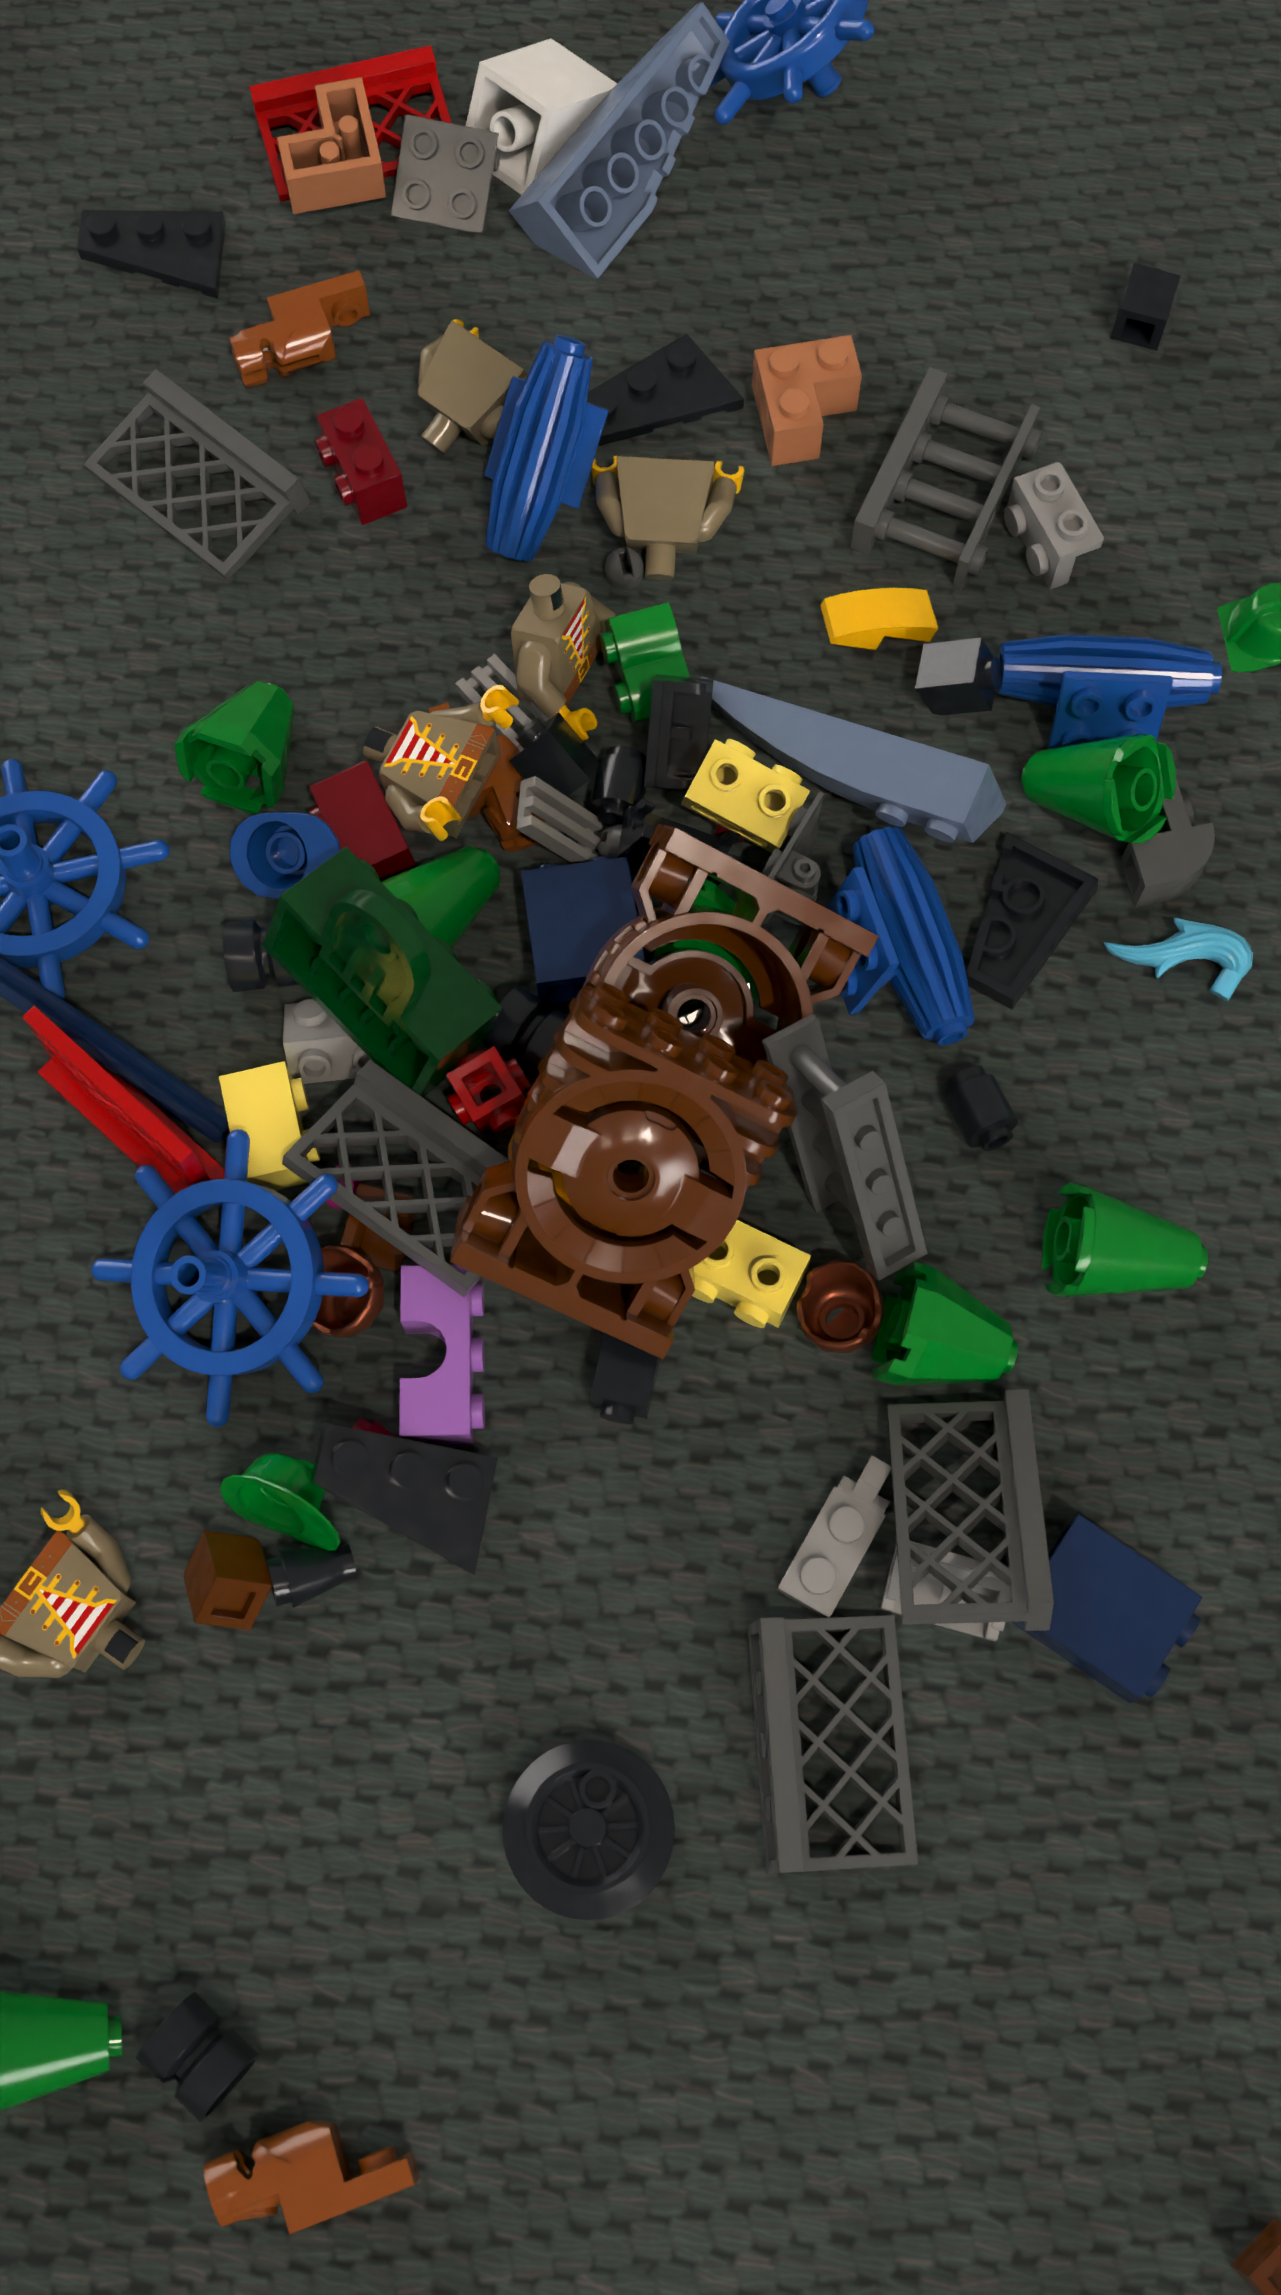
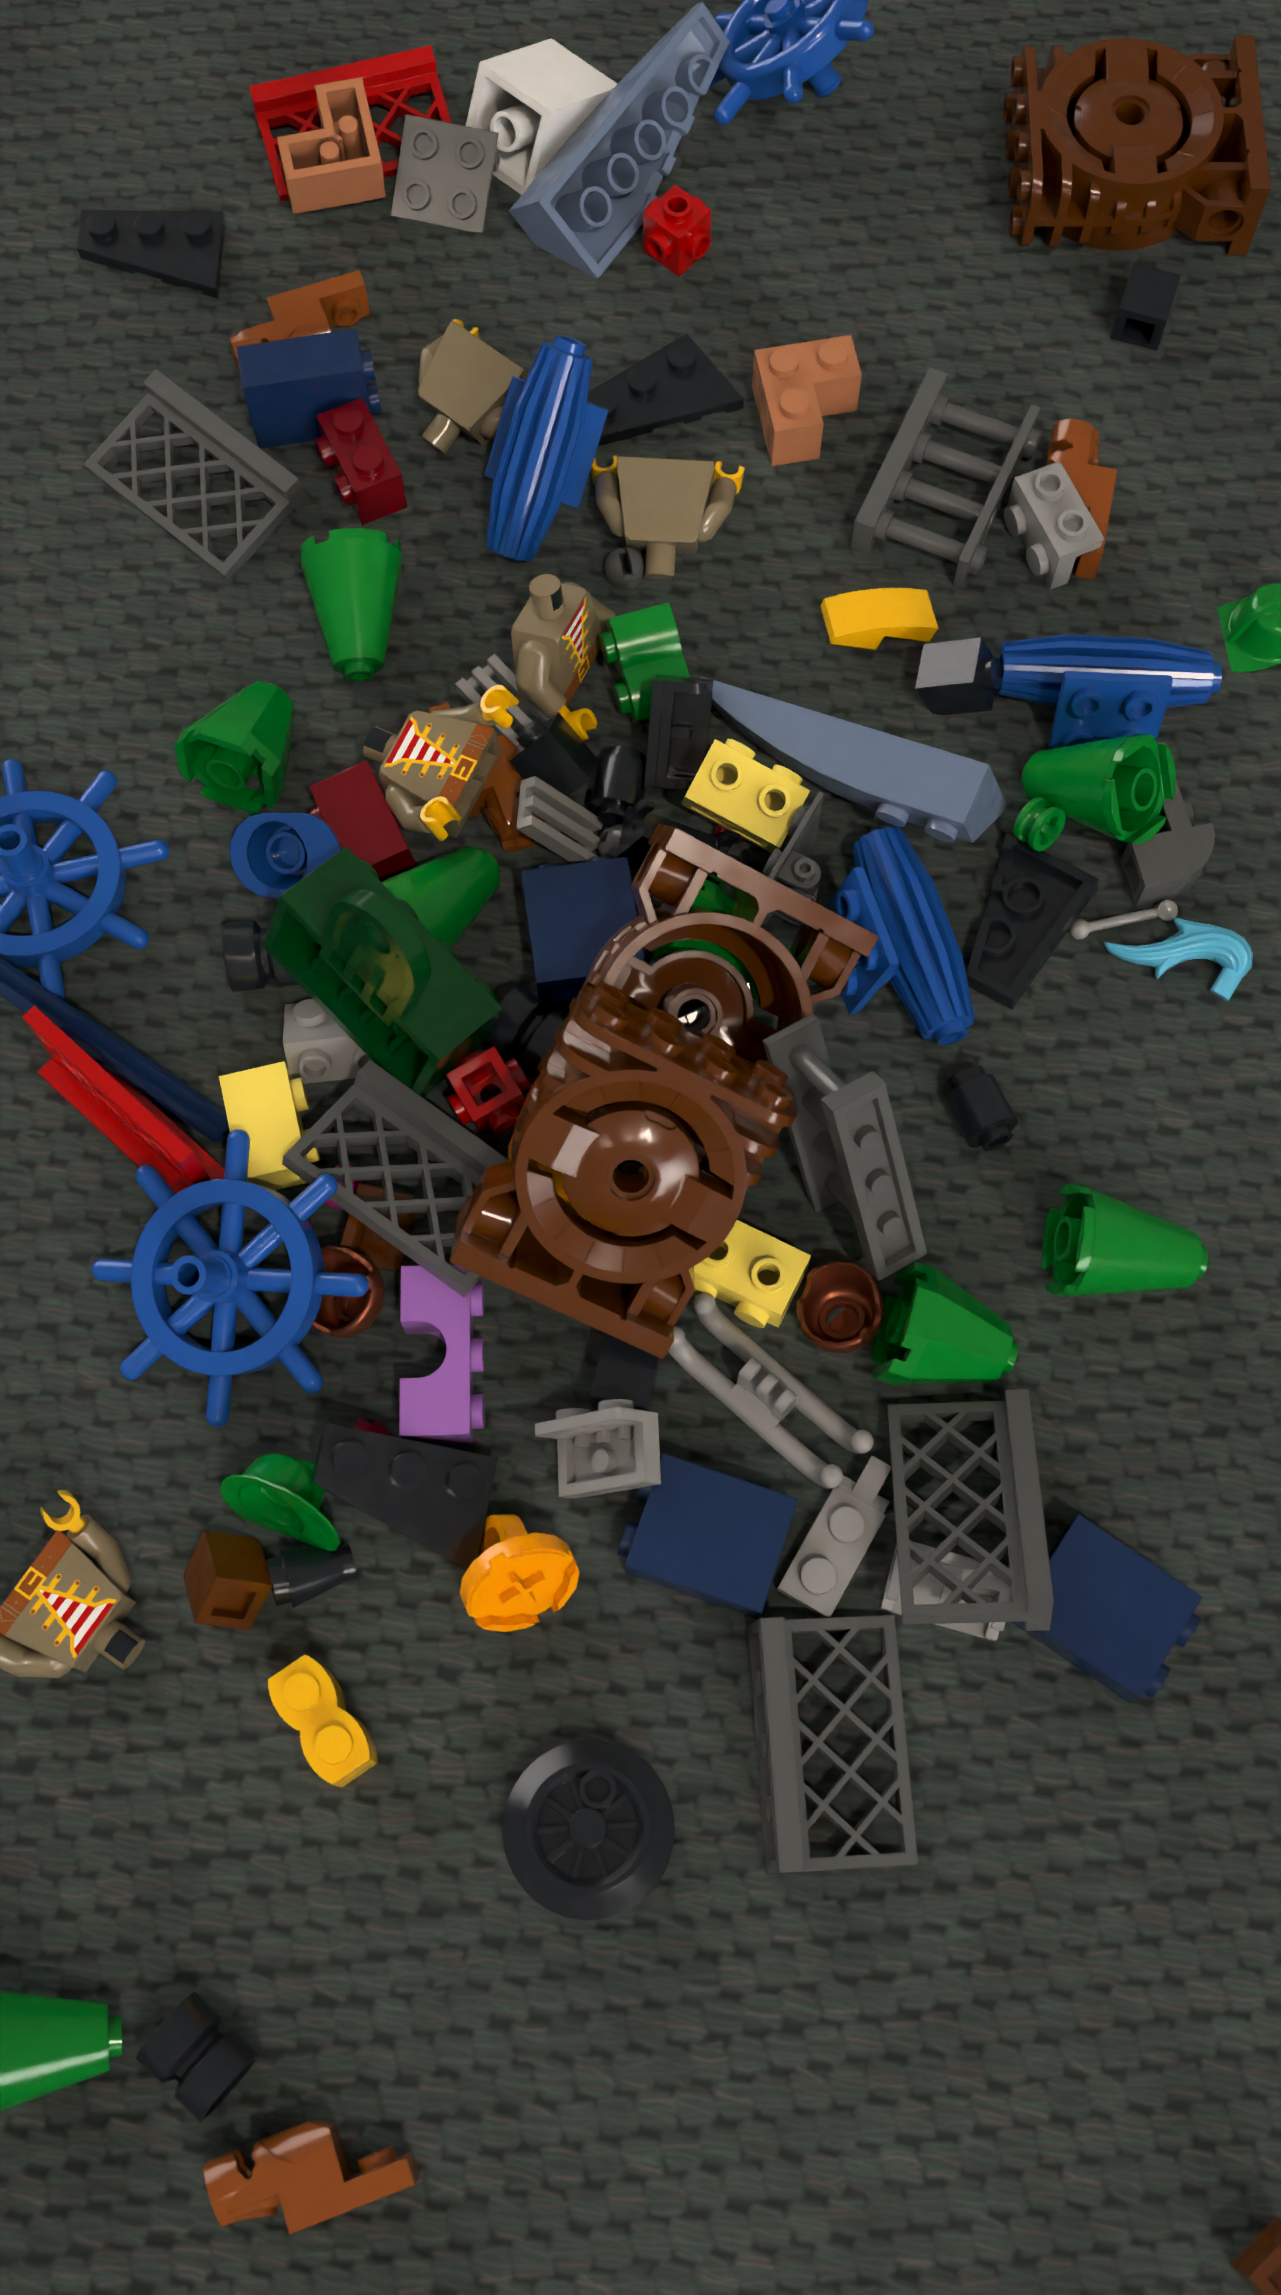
none -> dark blue brick [237,329,382,449]
none -> yellow brick [268,1655,377,1788]
none -> green cone [300,528,403,682]
none -> light orange tile [460,1514,580,1632]
none -> light grey bracket [535,1399,661,1498]
none -> dark blue brick [617,1453,798,1619]
none -> red brick [643,185,712,277]
none -> light grey piece [668,1293,874,1489]
none -> reddish brown brick [1003,35,1271,255]
none -> green bush [1013,796,1066,852]
none -> dark orange plate [1045,419,1117,580]
none -> light grey hinge [1069,900,1178,940]

